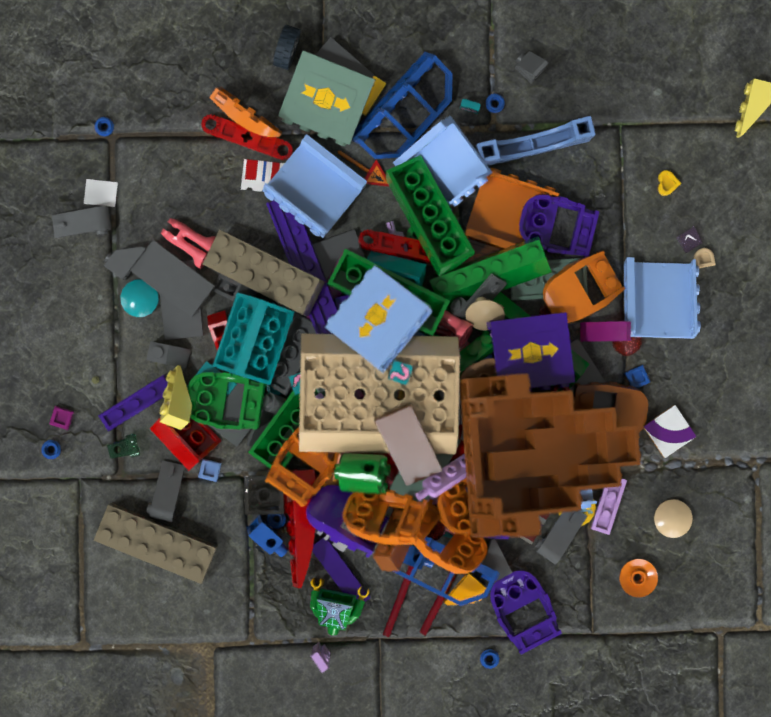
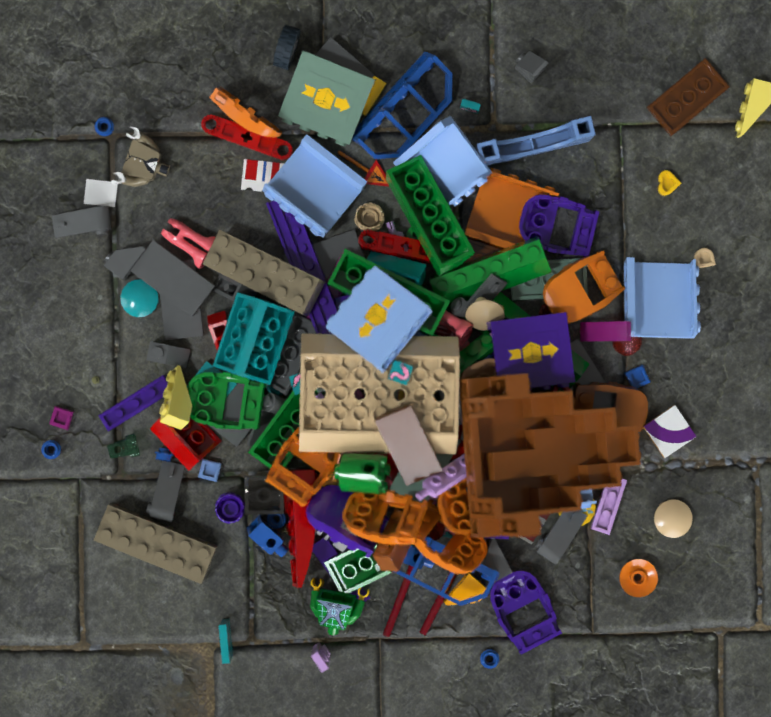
blue plate [485,94,505,113] -> none
clear purple slope [676,227,702,253] -> none
none -> dark tan torso [111,126,170,187]
none -> blue plate [155,448,174,461]
none -> dark purple hair [215,492,245,524]
none -> teal tile [219,618,233,664]
none -> green slope [324,543,392,594]
none -> tan hair [354,202,384,231]
none -> reddish brown tile [646,58,730,137]

